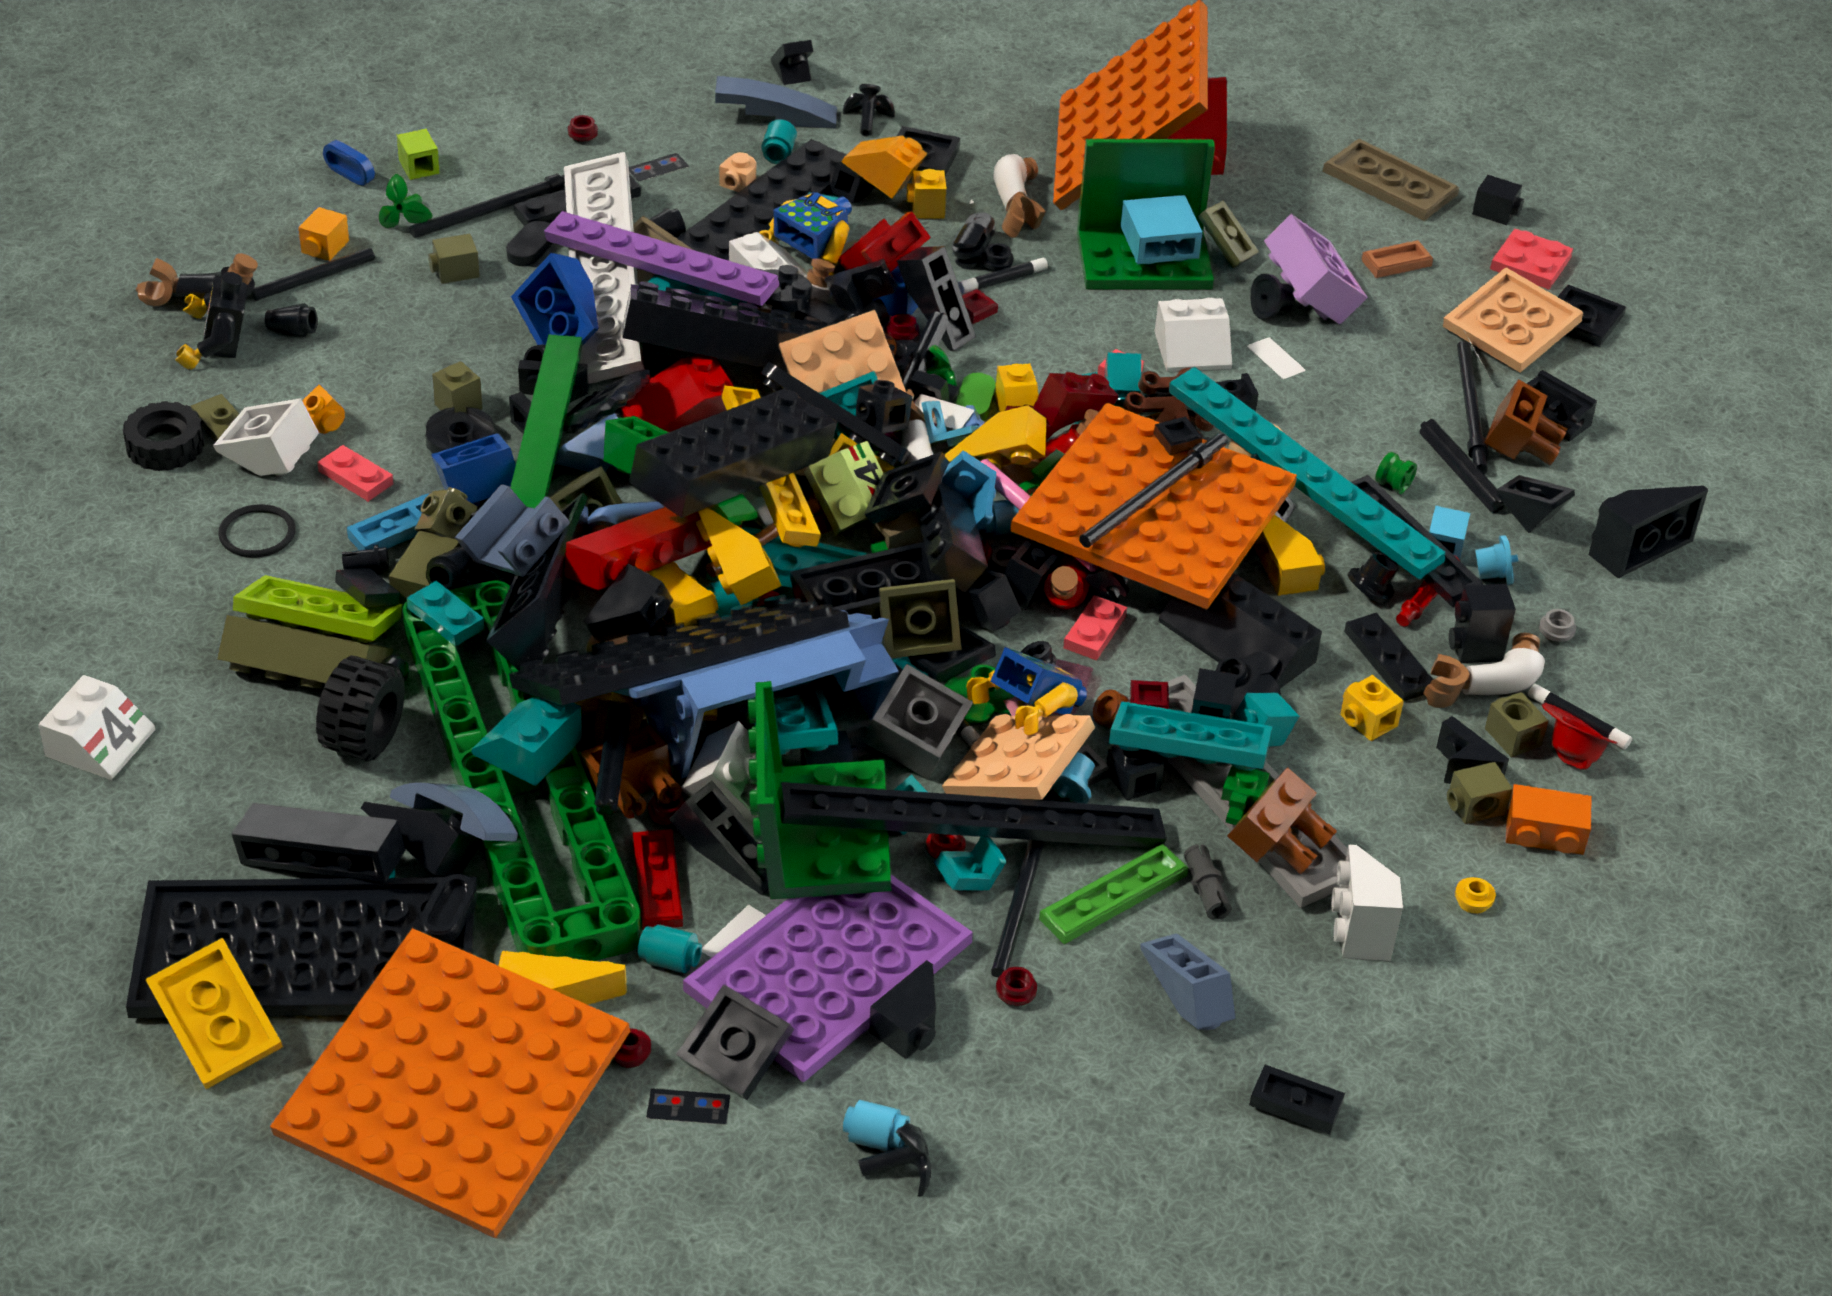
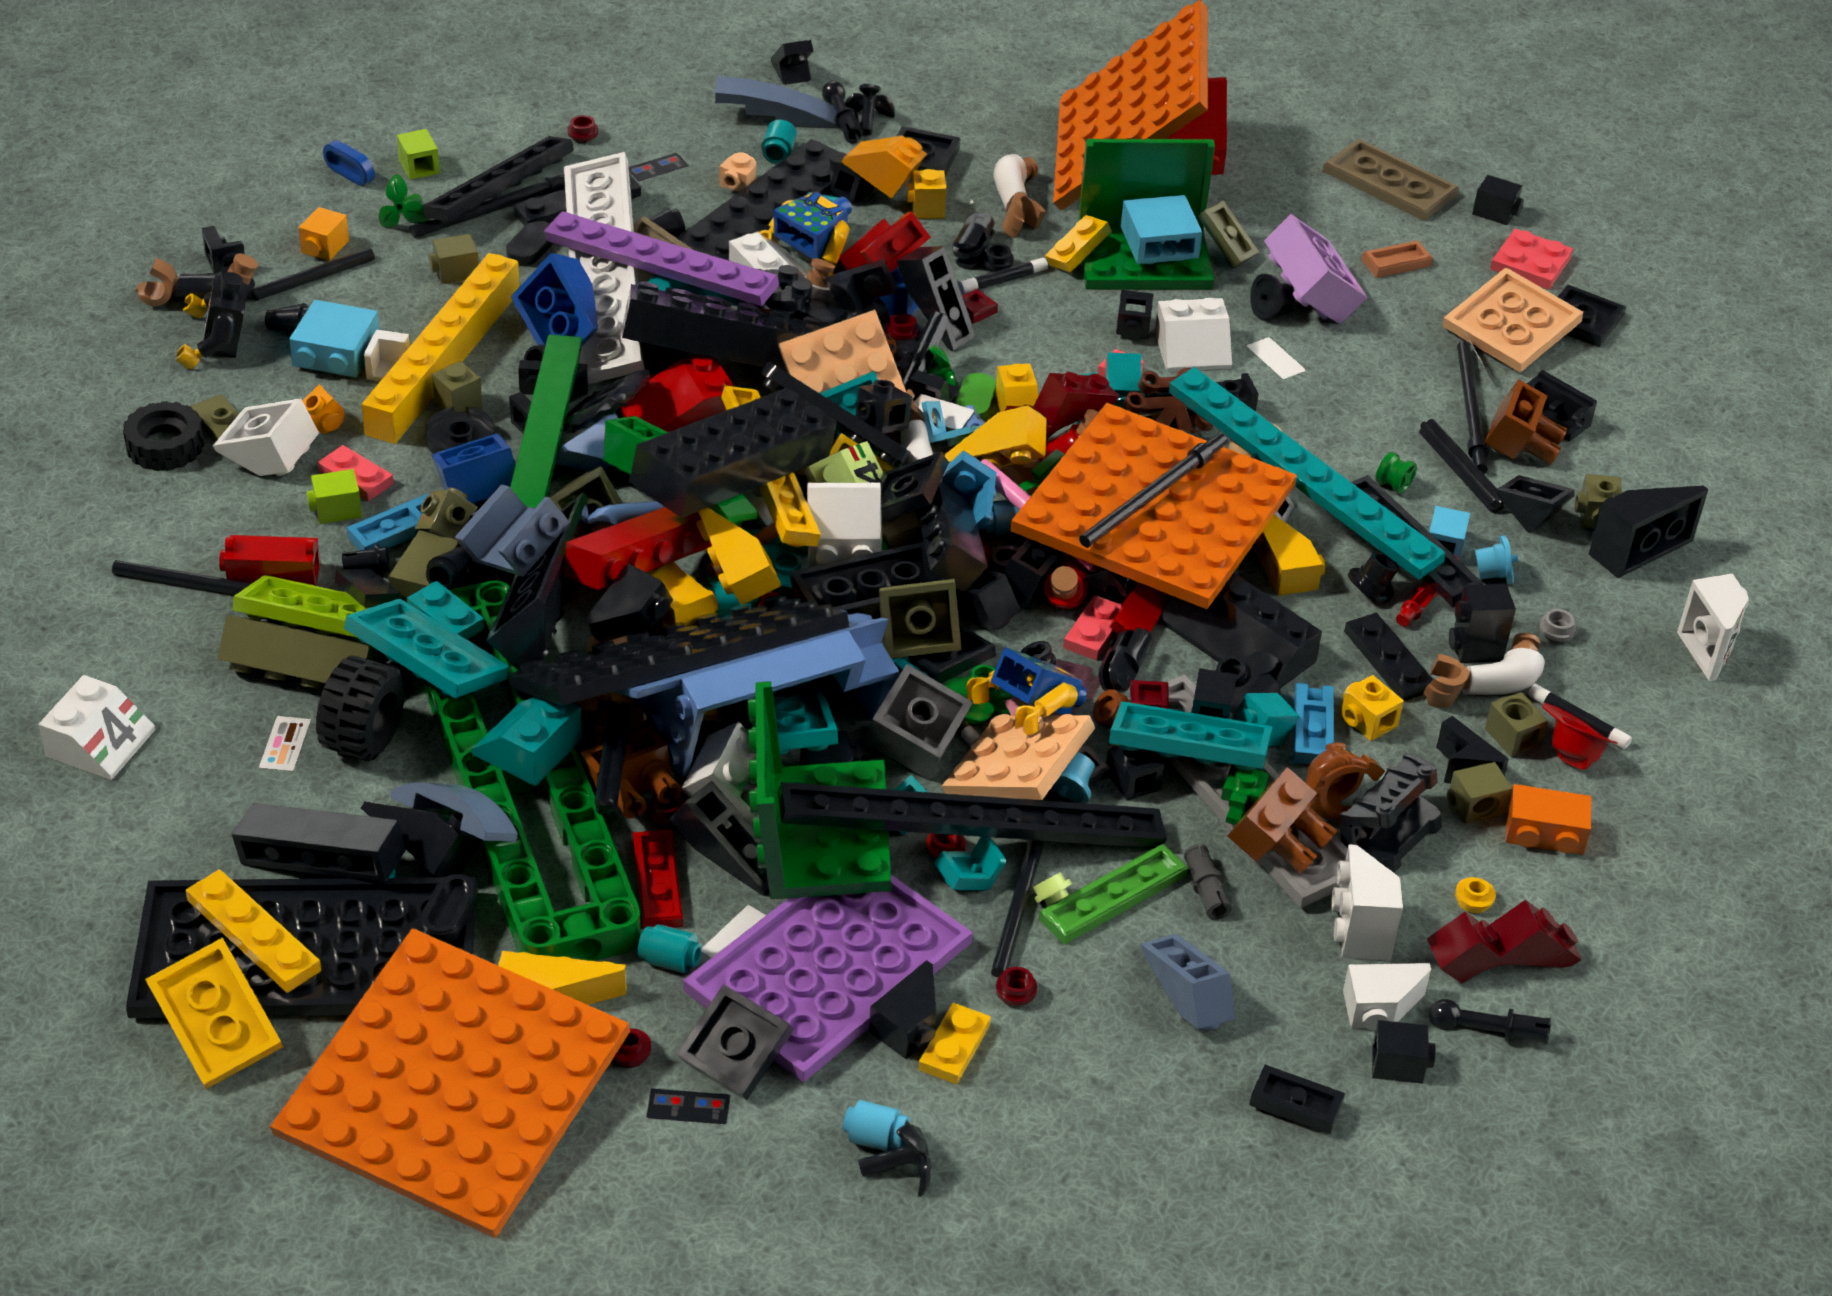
black tyre [218,504,296,558] -> none
black tile [1154,416,1203,455] -> none
none -> black bar [112,560,252,595]
none -> yellow plate [186,869,321,993]
none -> black bracket [202,226,245,273]
none -> red brick [219,535,321,586]
none -> white sticker [259,716,311,771]
none -> medium azure brick [289,299,380,378]
none -> lime brick [306,469,362,524]
none -> teal plate [344,599,510,698]
none -> yellow brick [361,253,520,444]
none -> white panel [364,330,410,382]
none -> black plate [423,136,574,223]
none -> white slope [807,483,882,566]
none -> black pin [822,81,864,143]
none -> yellow plate [918,1003,991,1085]
none -> yellowish green plate [1033,872,1072,906]
none -> yellow plate [1045,215,1112,273]
none -> black arm [1098,628,1152,693]
none -> red tile [1109,581,1172,632]
none -> black brick [1116,290,1154,340]
none -> dark azure plate [1294,682,1334,764]
none -> dark orange helmet [1306,742,1385,826]
none -> black piece [1340,753,1442,872]
none -> white slope [1343,963,1431,1030]
none -> black brick [1372,1020,1436,1084]
none -> dark red arch [1427,899,1582,983]
none -> black pin [1429,999,1551,1045]
none -> olive brick [1575,474,1622,528]
none -> white slope [1677,574,1749,681]

